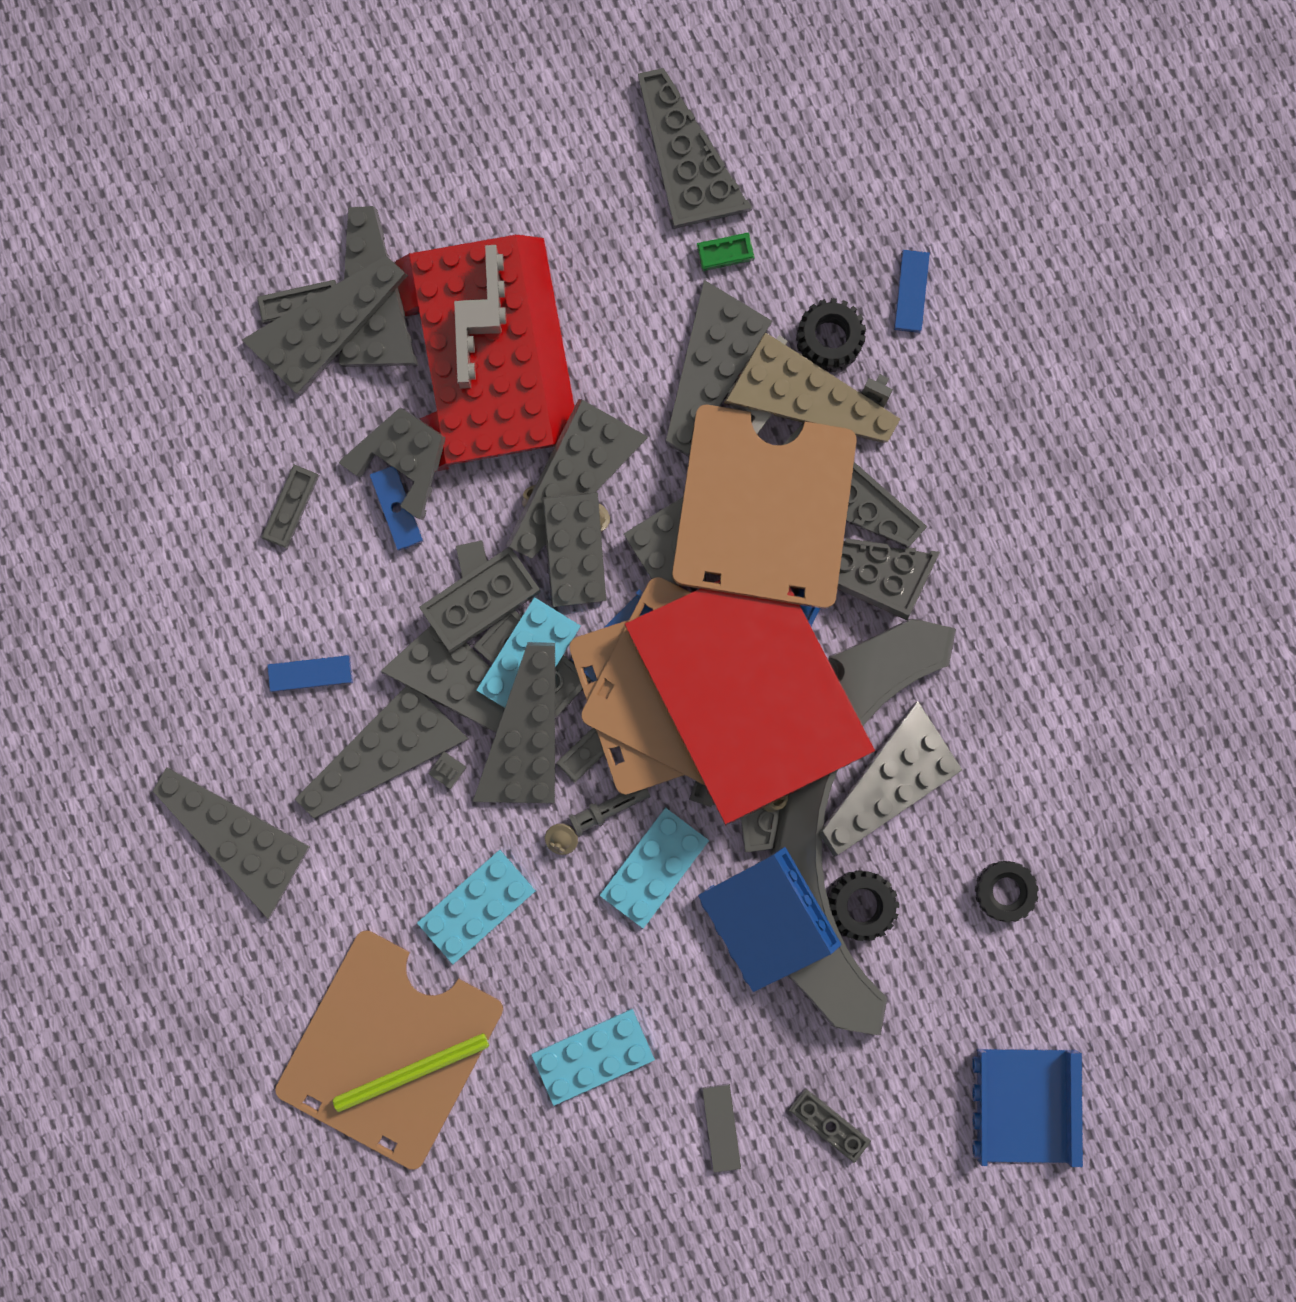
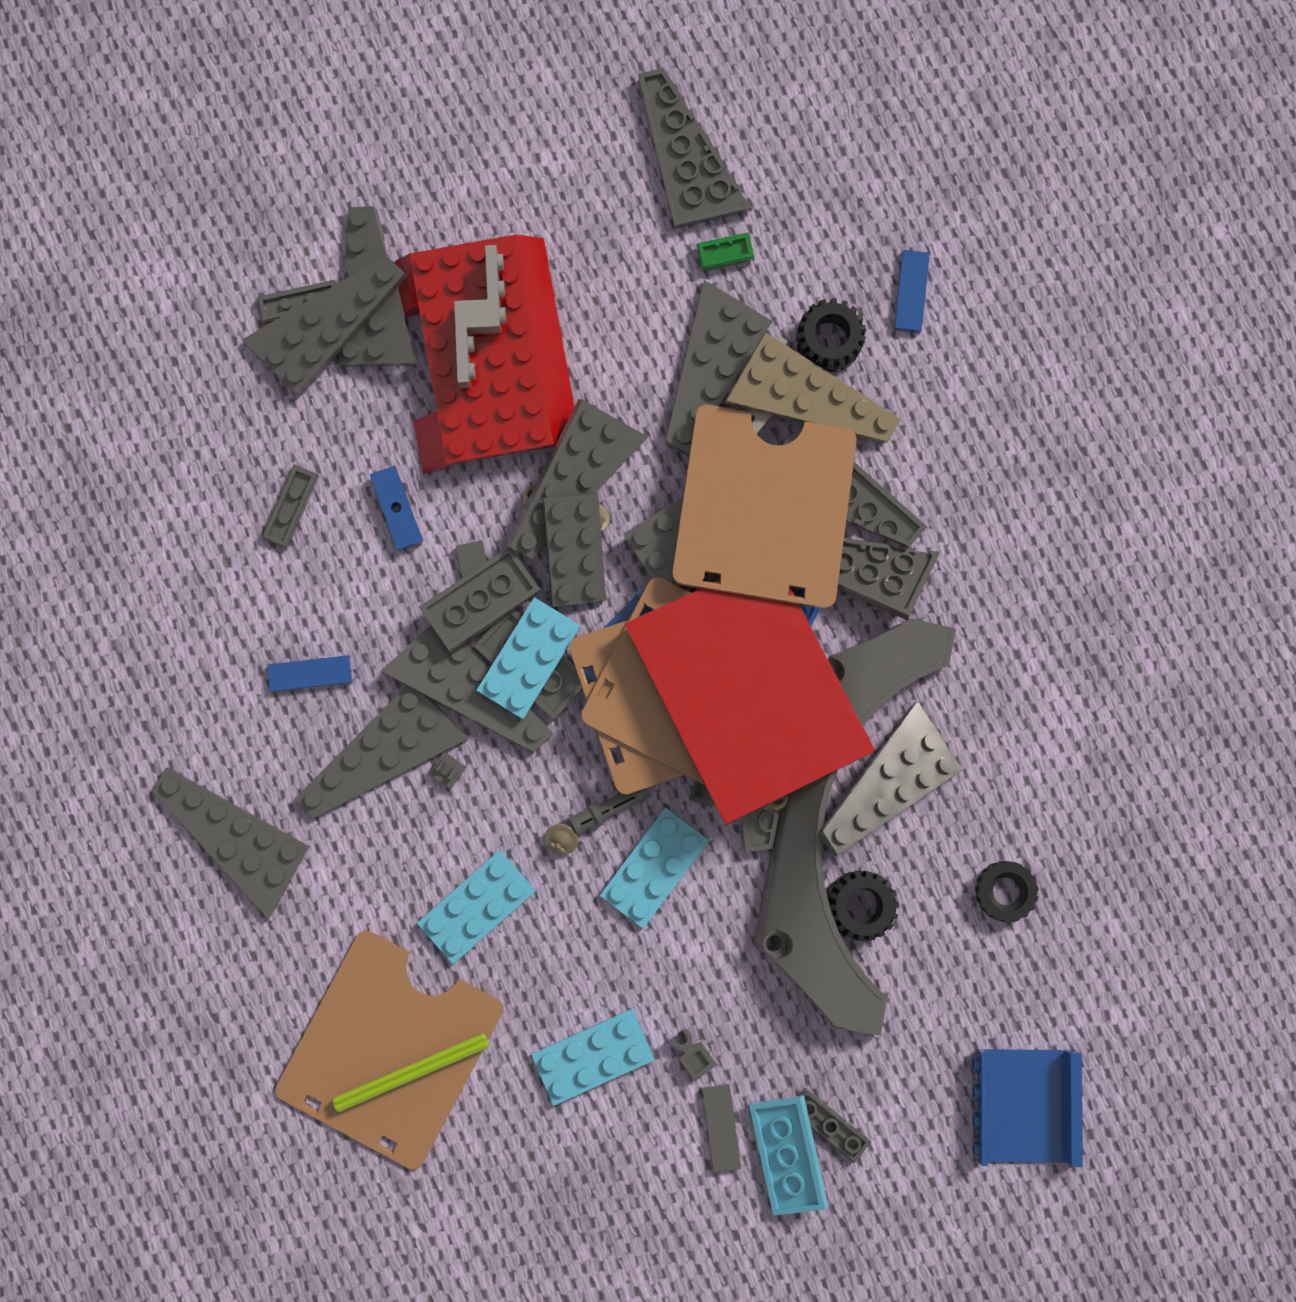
dark grey wing [339,408,446,520] -> none
dark grey wing [473,642,555,803] -> none
dark grey tile [556,728,611,783] -> none
blue panel [698,847,842,992] -> none
dark grey tile [861,374,893,408] -> none
none -> dark grey plate [671,1028,717,1081]
none -> medium azure plate [749,1095,828,1216]

